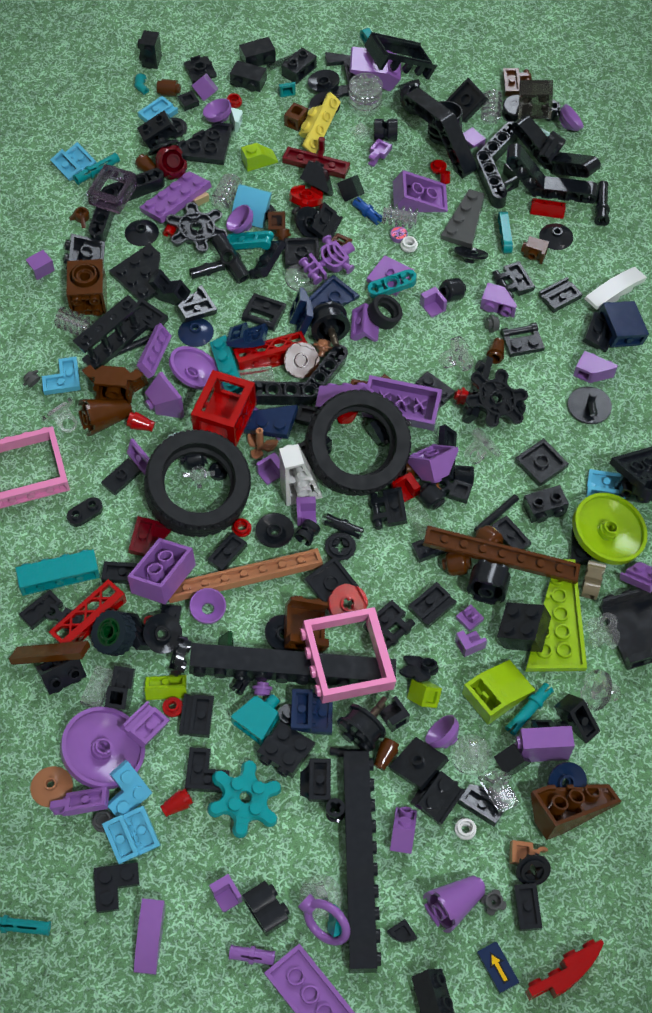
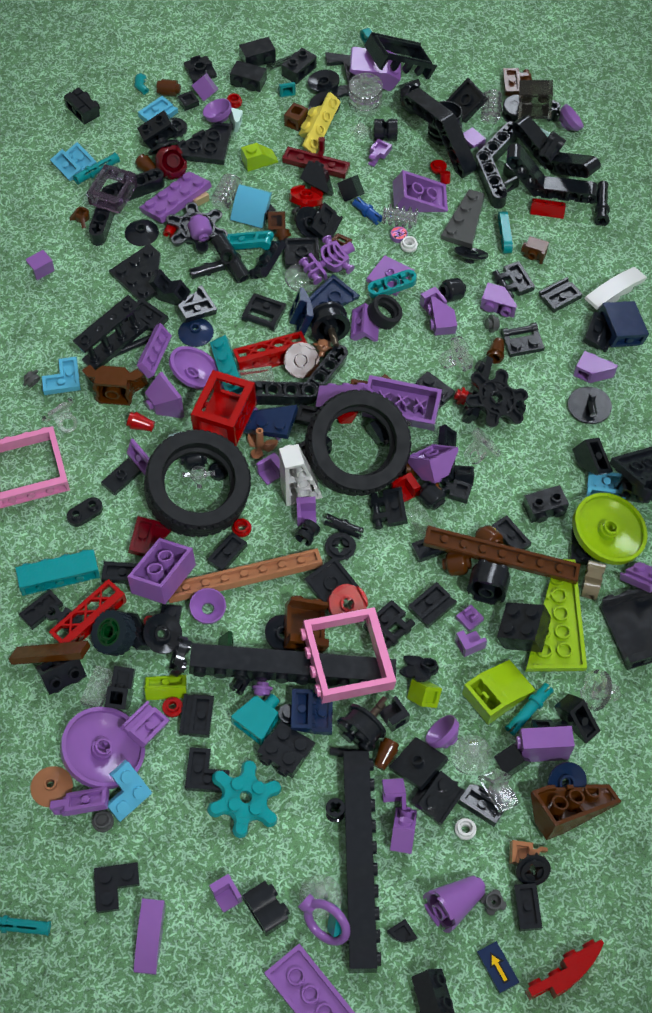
clear piece [54,306,94,336] -> none
black plate [63,233,105,269] -> none
reddish brown brick [66,259,107,317] -> none
reddish brown cone [78,399,132,436] -> none
medium azure slope [102,806,161,864] -> none
black brick [137,30,162,69] -> none
red cone [160,788,194,817] -> none
medium lavender piece [226,205,253,234] -> none
dark blue slope [226,322,268,348] -> none
medium lavender pin [229,944,276,966] -> none
black dish [255,513,294,548] -> none
black slope [300,758,331,802] -> none
black bar [474,494,519,532] -> none
black plate [515,438,569,487] -> none
black dish [539,223,573,250] -> none
clear plate [583,613,620,650] -> none
none -> black brick [64,87,100,125]
none -> medium lavender head [188,214,212,242]
none -> medium lavender panel [382,778,406,810]
none -> medium lavender slope [427,296,457,336]
none -> black slope [572,438,613,475]

